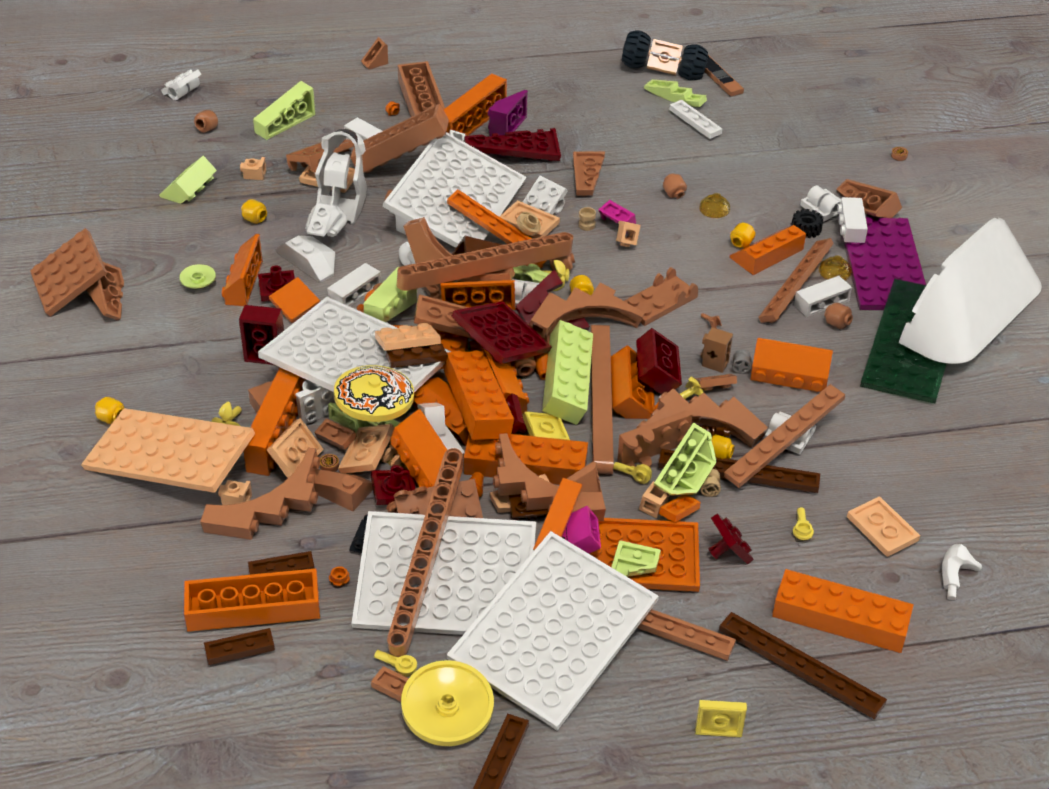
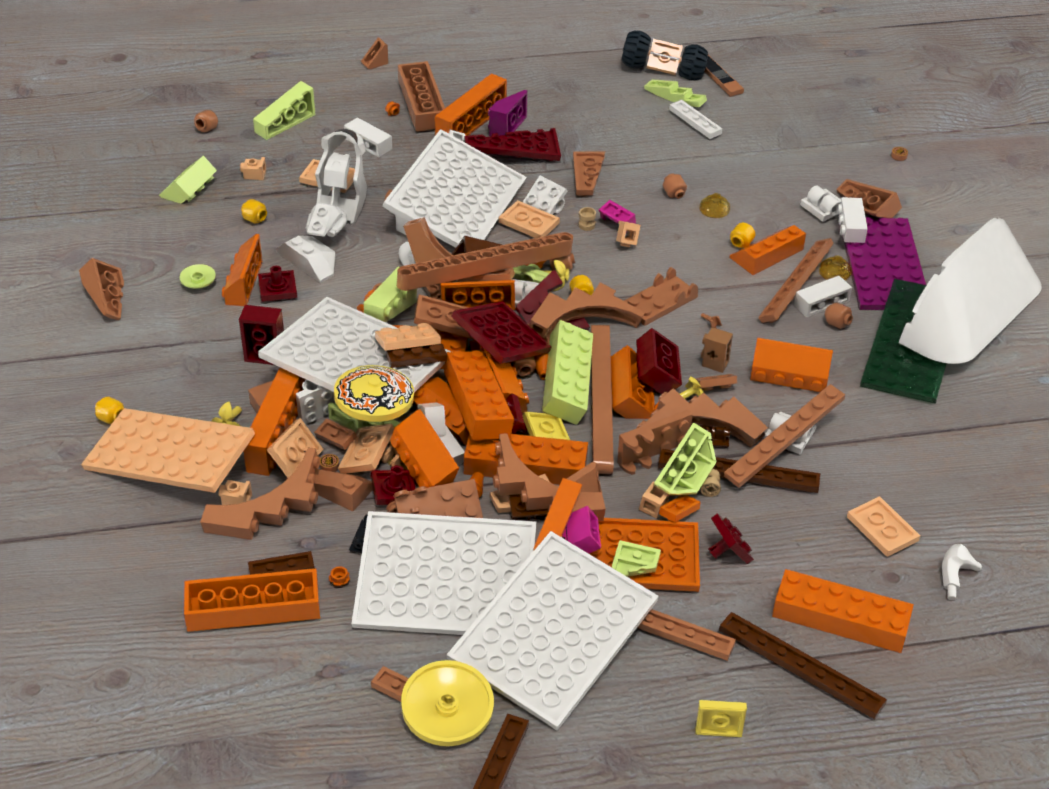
nougat plate [30,228,107,317] -> none
white plate [161,69,202,100] -> none
reddish brown plate [204,628,275,665] -> none
orange tile [269,277,320,323] -> none
nougat hinge [286,139,354,172] -> none
white brick [327,263,381,307] -> none
nougat brick [350,104,449,173] -> none
light yellow plate [374,650,417,677] -> none
nougat beam [387,448,463,658] -> none
orange plate [447,189,532,244] -> none
tan plate [516,212,541,236] -> none
light yellow plate [613,462,652,484] -> none
yellow head [711,434,735,459] -> none
light grey wheel [732,350,751,374] -> none
black tyre [791,209,823,238] -> none
light yellow plate [793,507,814,540] -> none

